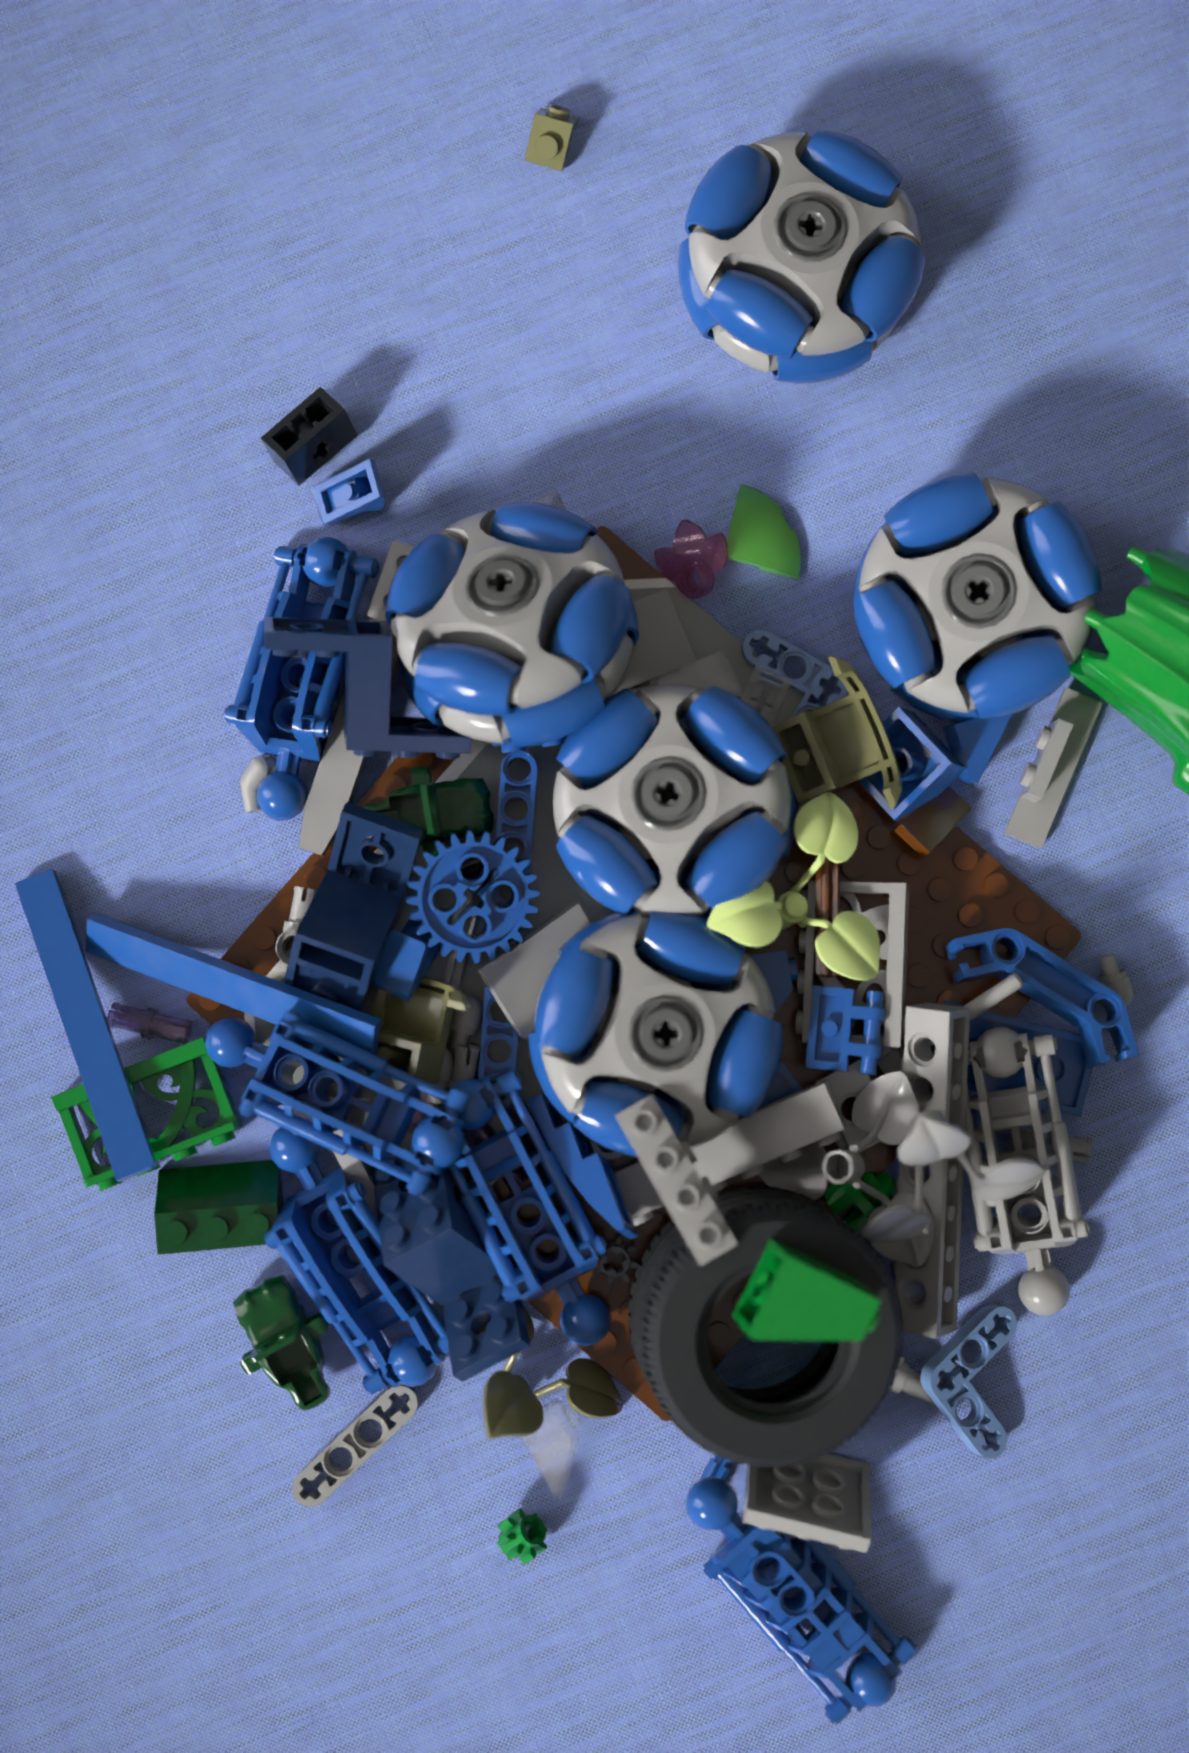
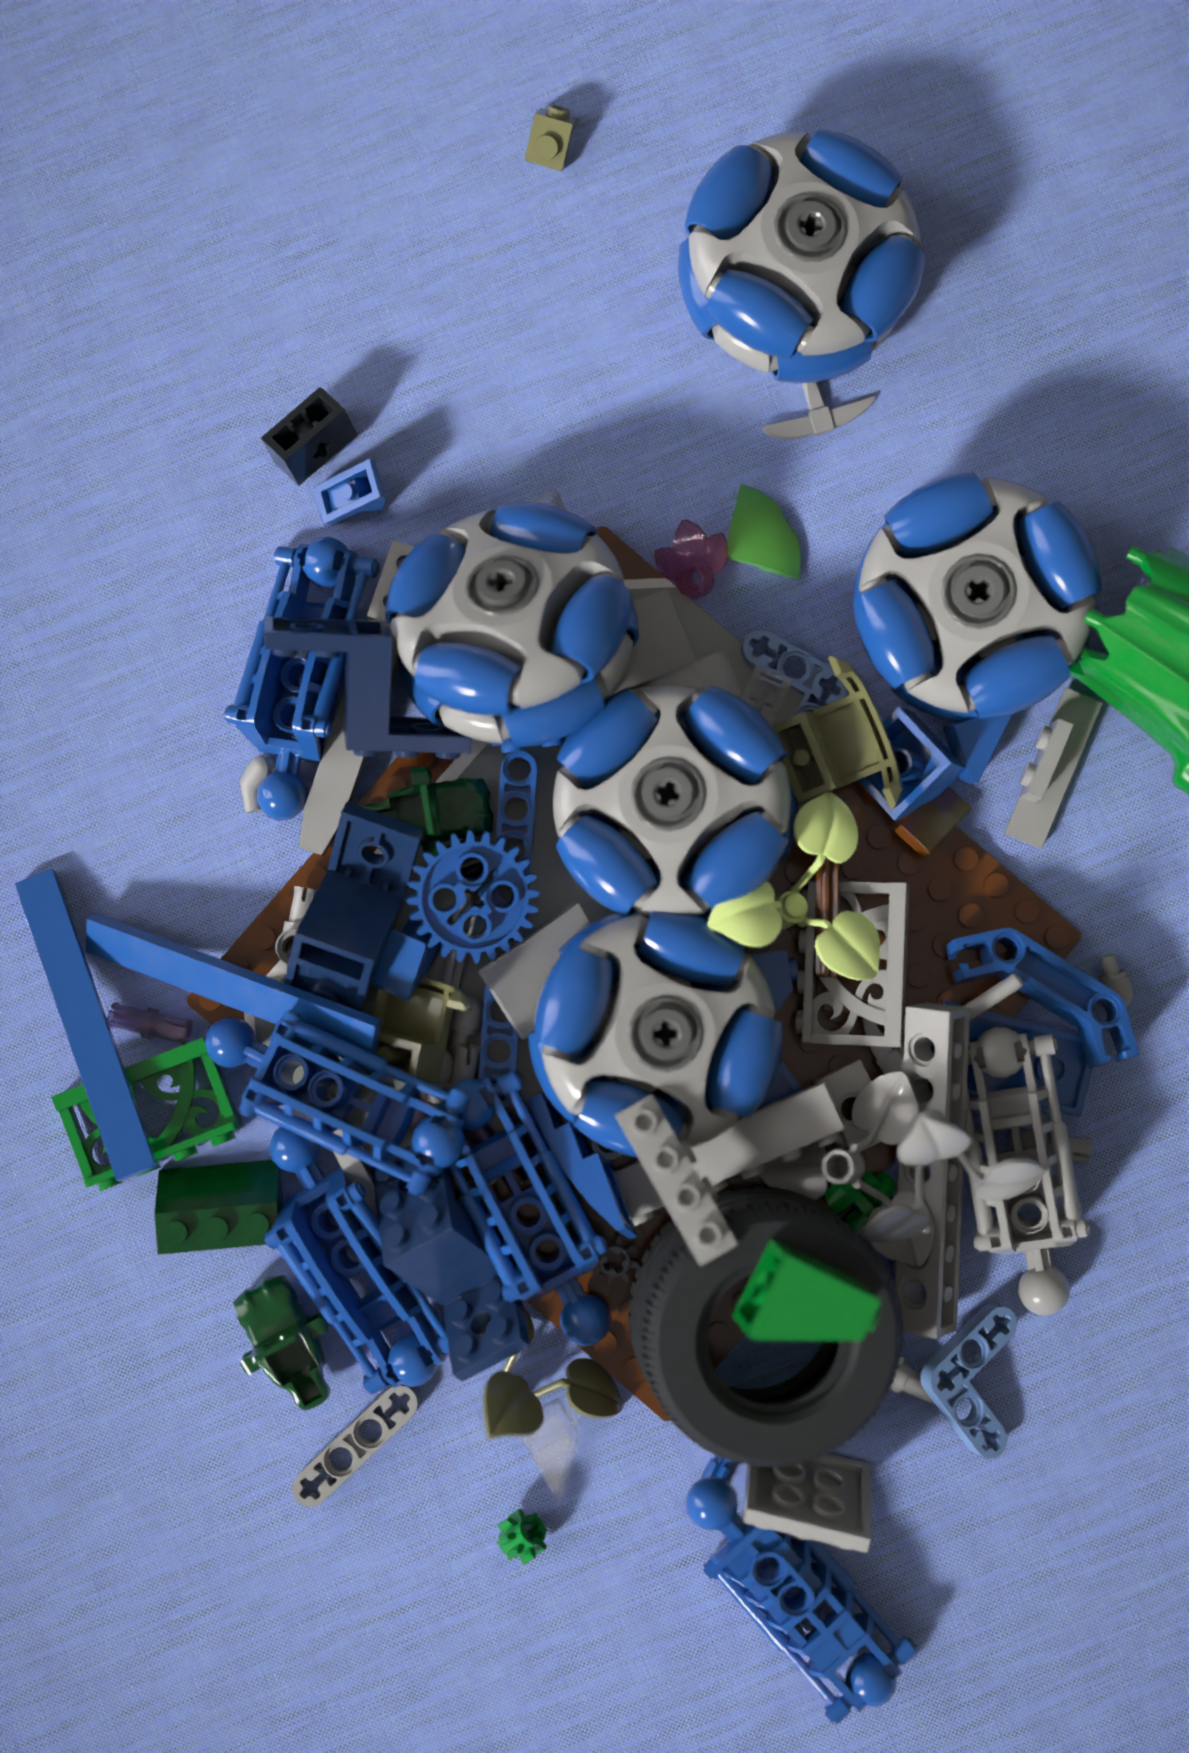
blue plate [805,986,886,1075] -> none
none -> light grey piece [762,382,875,440]

